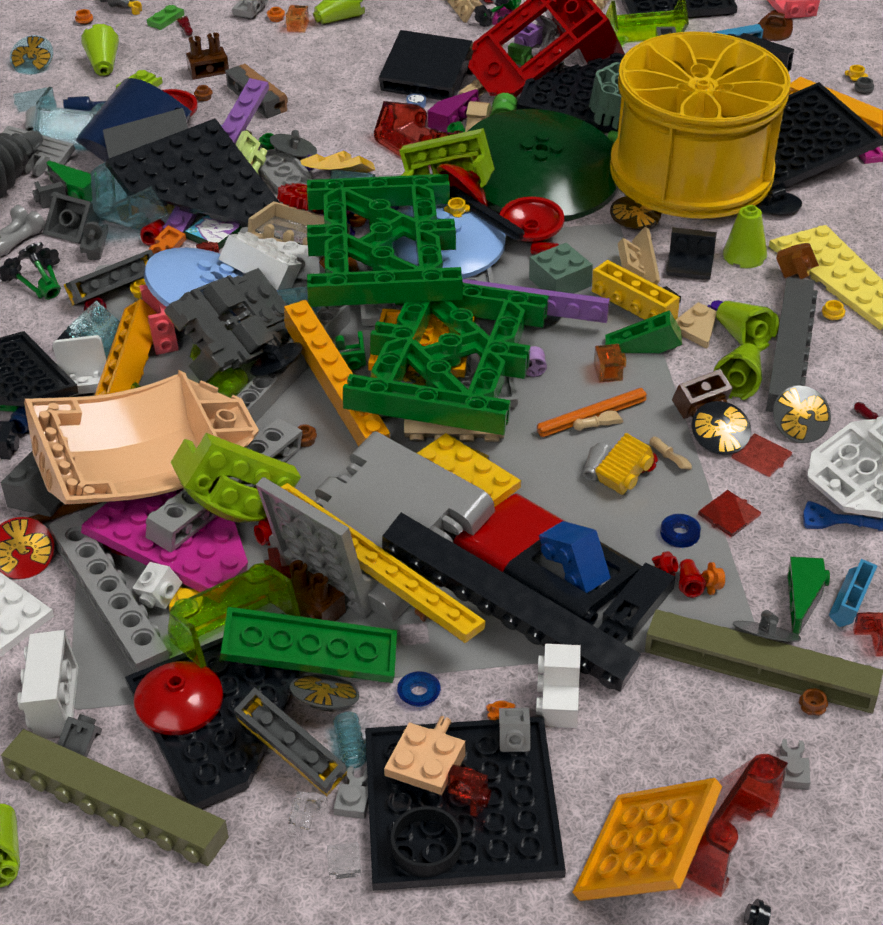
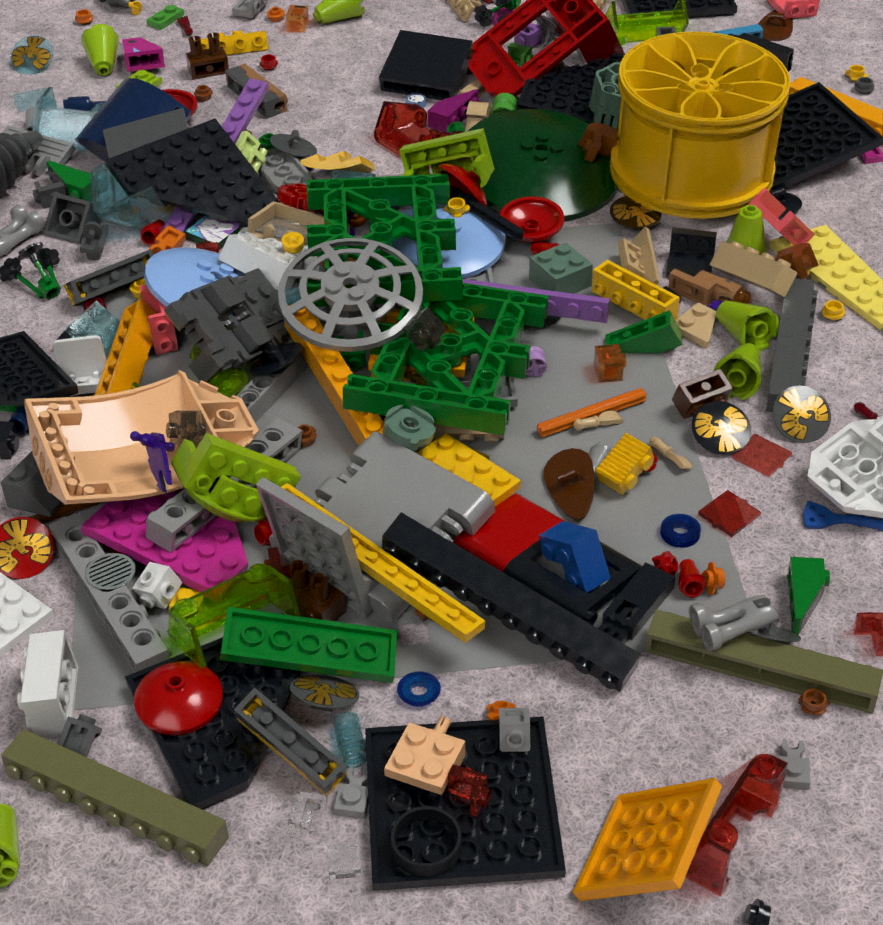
white brick [536,644,580,728] -> none
dark azure piece [829,559,878,627] -> none
none -> light grey sticker [85,553,135,590]
none -> dark pink slope [122,37,165,72]
none -> dark purple piece [130,431,175,493]
none -> clear smoke brick [166,410,206,447]
none -> yellow bracket [194,30,269,55]
none -> red plate [259,54,278,70]
none -> light grey dish [278,238,423,352]
none -> yellow tile [282,232,305,253]
none -> sand green plate [383,405,436,451]
none -> clear smoke brick [402,307,447,352]
none -> reddish brown shield [543,448,594,521]
none -> dark orange brick [578,123,618,163]
none -> medium nougat plate [668,269,751,306]
none -> light grey piece [689,595,779,652]
none -> tan brick [710,241,797,298]
none -> coral panel [749,188,815,246]

